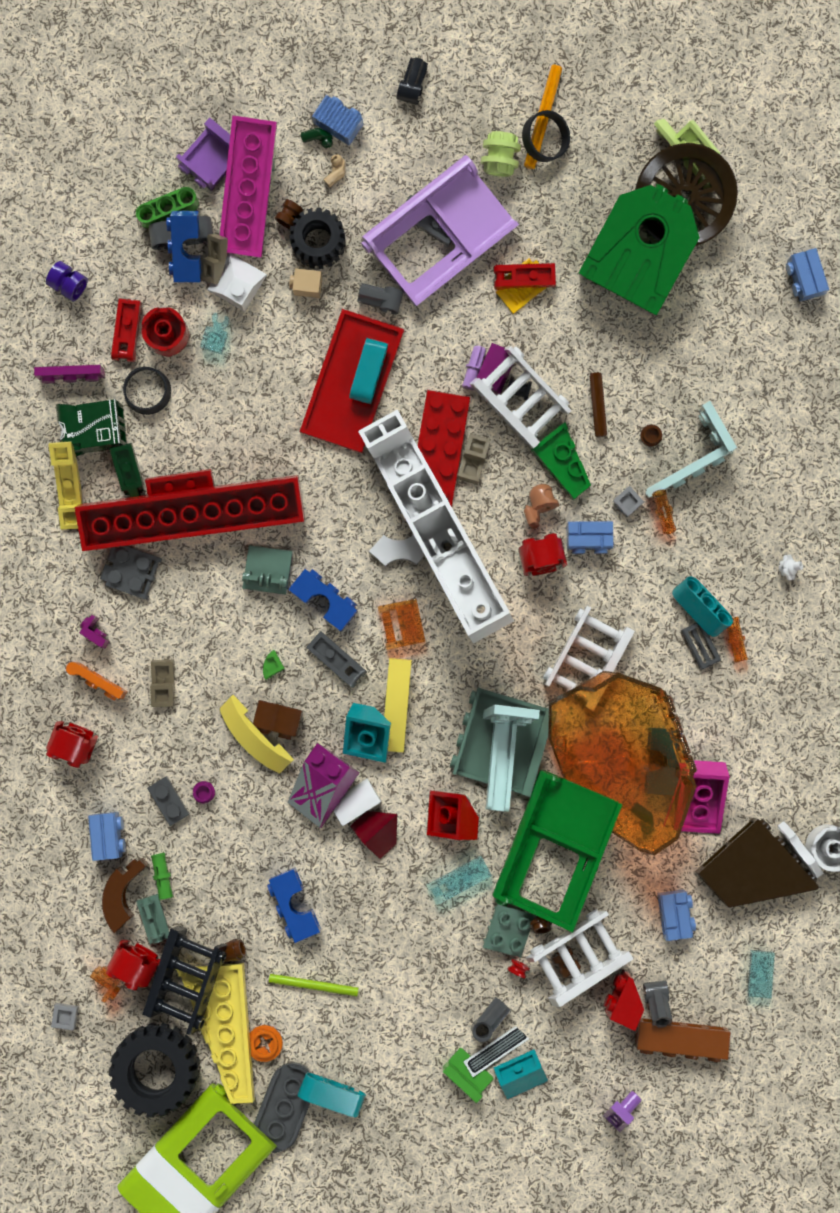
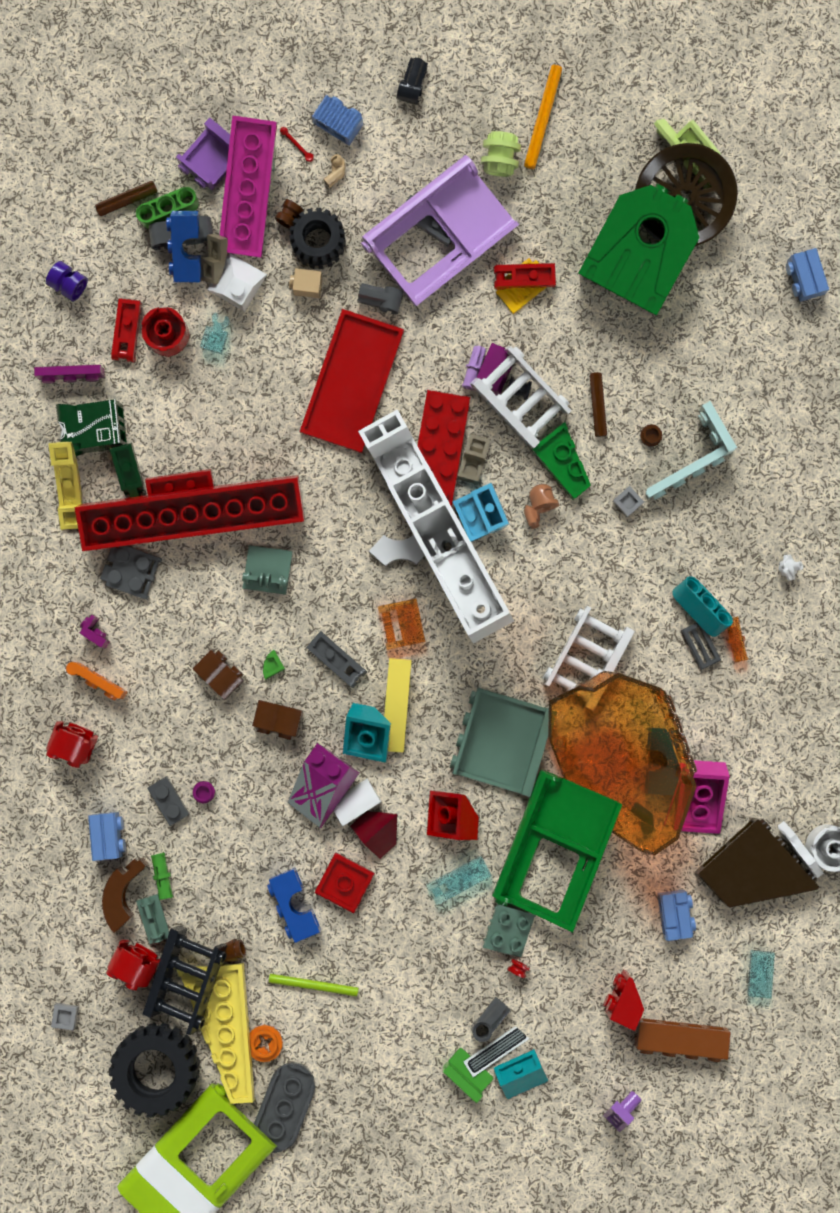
clear orange bracket [90,966,121,1003] -> none
black tyre [123,367,171,415] -> none
dark tan slope [150,660,175,707] -> none
light yellow slope [220,695,294,774] -> none
blue arch [288,569,358,632] -> none
teal beam [297,1072,366,1118] -> none
dark green arm [301,128,333,148] -> none
teal beam [349,338,388,404] -> none
light aqua bracket [483,705,540,812] -> none
red brick [518,533,568,576] -> none
black tyre [522,110,570,162] -> none
white fence [526,909,633,1007] -> none
reddish brown plate [530,916,552,934] -> none
reddish brown wheel [551,946,581,978] -> none
medium blue brick [566,521,613,554] -> none
dark grey piece [643,980,672,1028] -> none
clear orange pin [652,489,676,534] -> none
none -> reddish brown axle [95,181,158,216]
none -> reddish brown brick [193,650,244,700]
none -> red hinge [280,127,314,162]
none -> red plate [314,852,375,914]
none -> medium azure brick [453,483,510,542]

